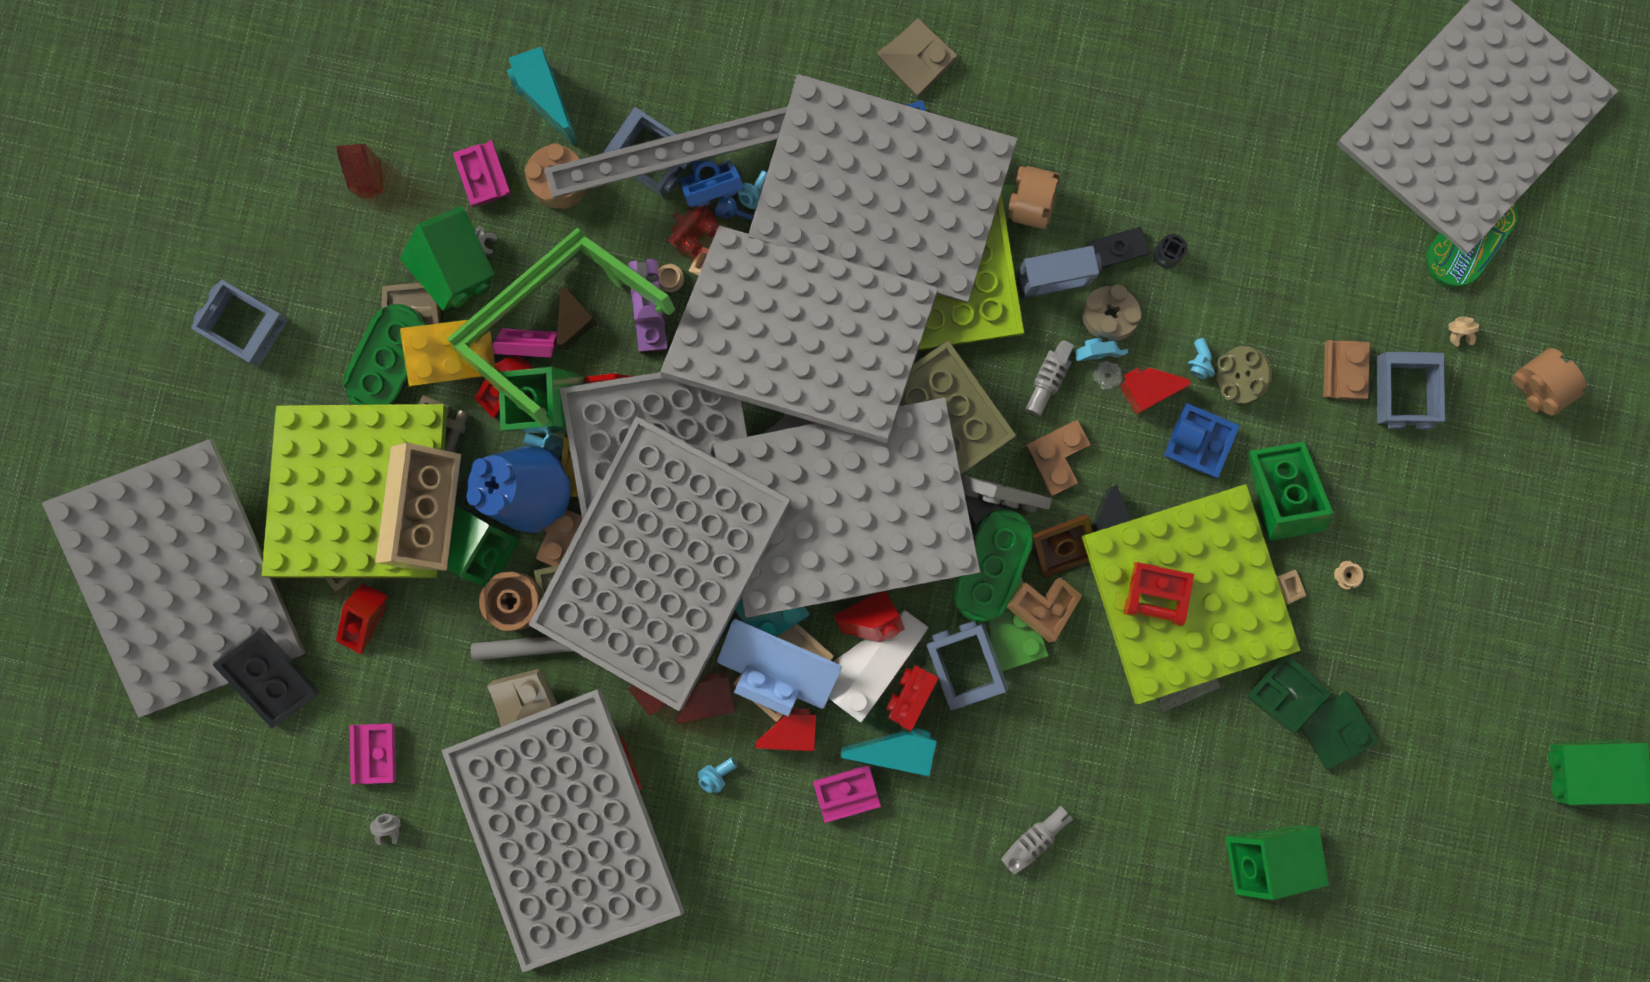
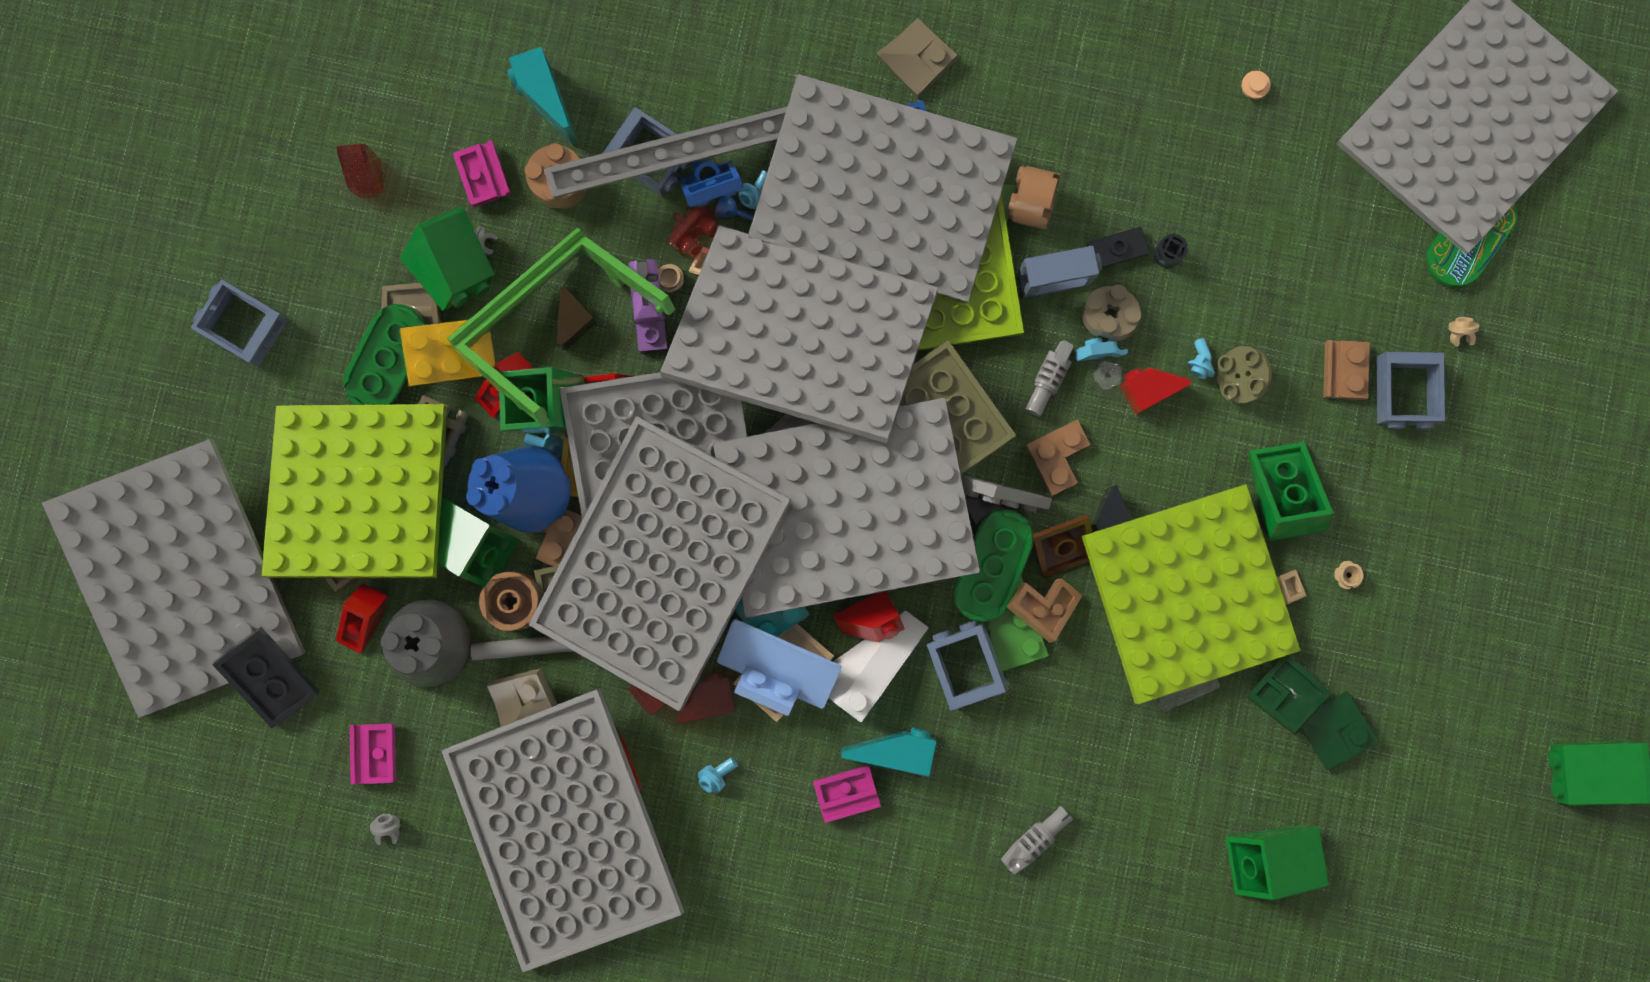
tan slope [376,442,461,571] -> none
dark pink plate [493,328,557,357] -> none
red slope [755,708,816,751] -> none
red plate [886,665,939,731] -> none
red plate [1124,562,1194,626] -> none
blue plate [1163,403,1240,479] -> none
medium nougat brick [1512,348,1587,415] -> none
none -> dark grey cone [381,599,472,687]
none -> light nougat plate [1241,71,1271,99]

